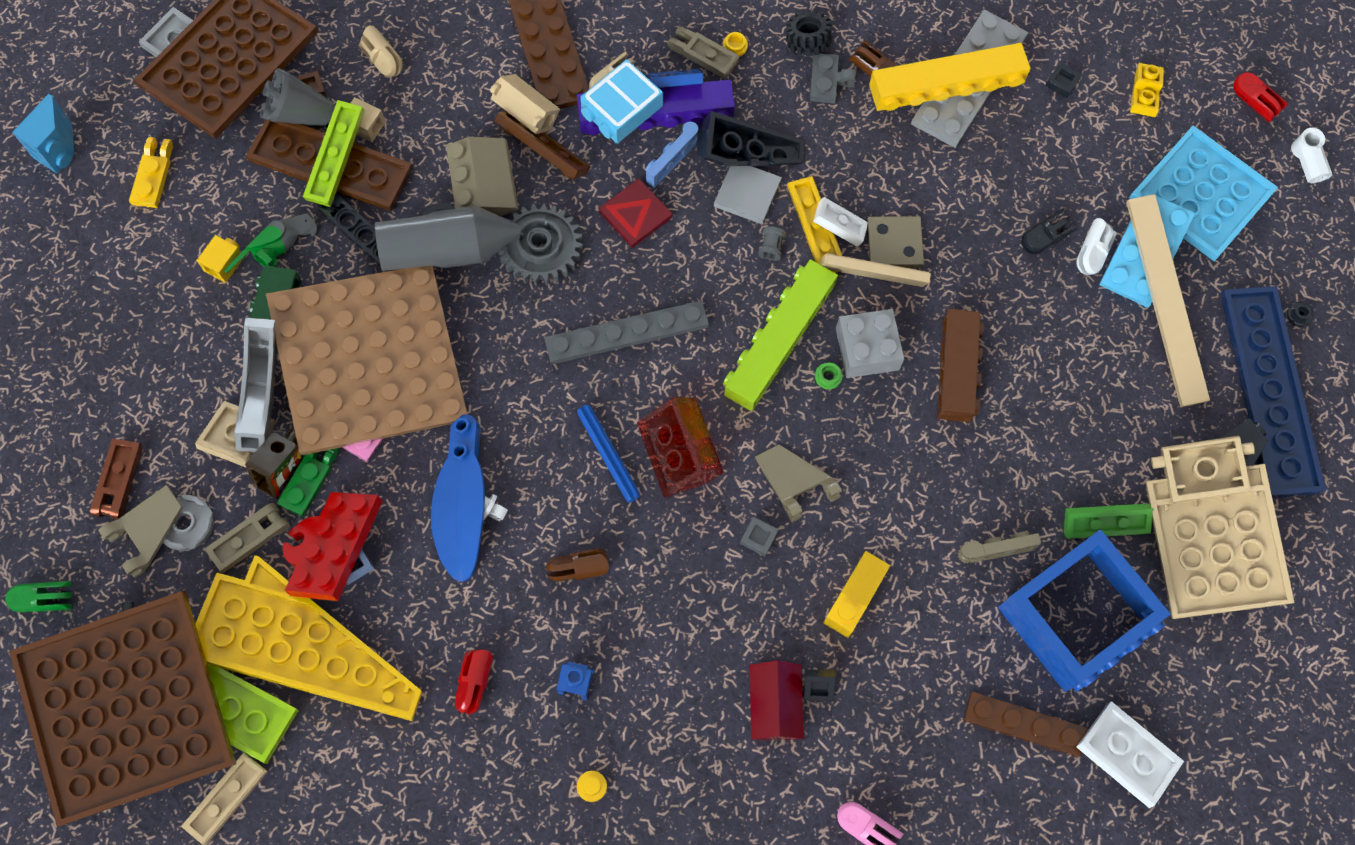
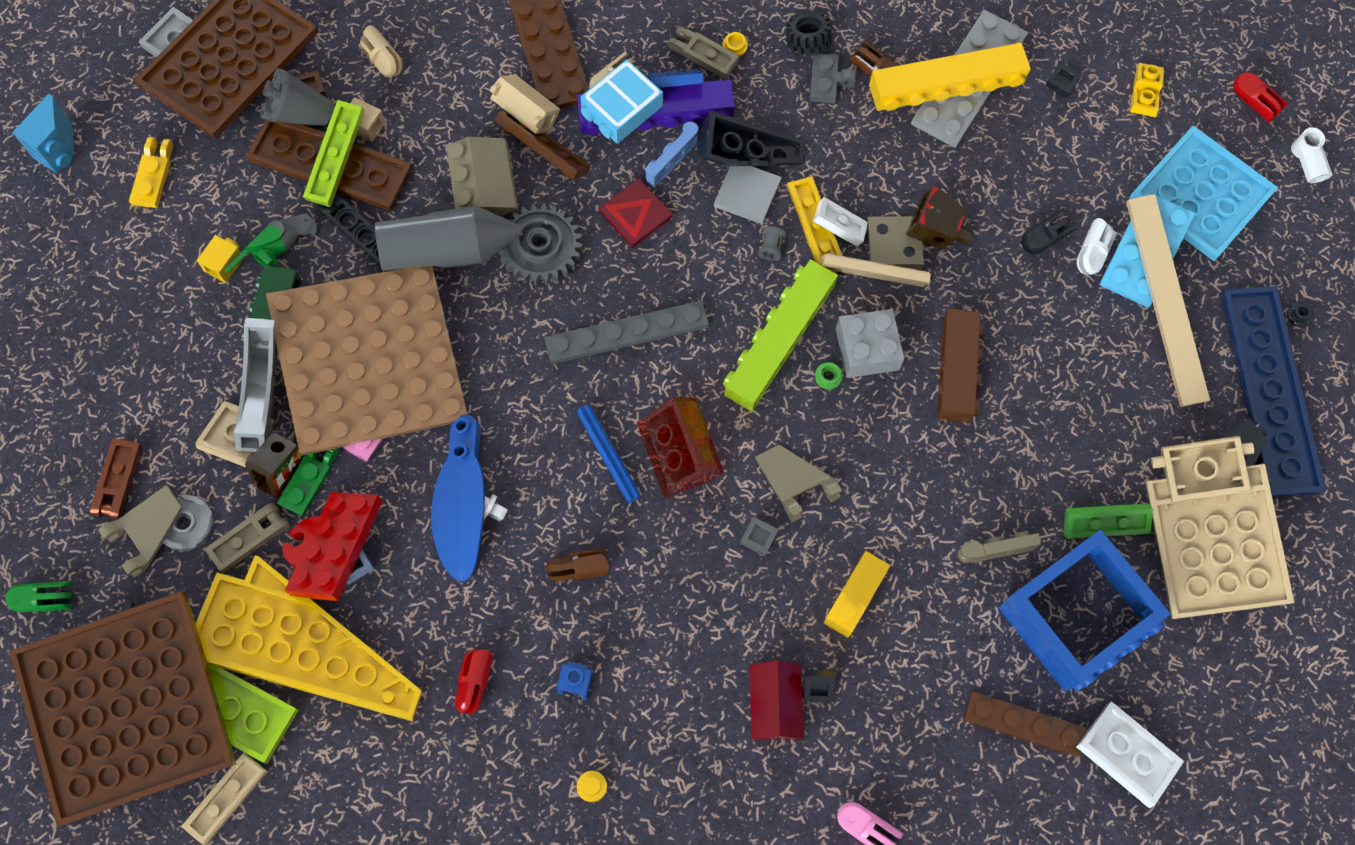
none -> dark brown torso [906,185,974,249]

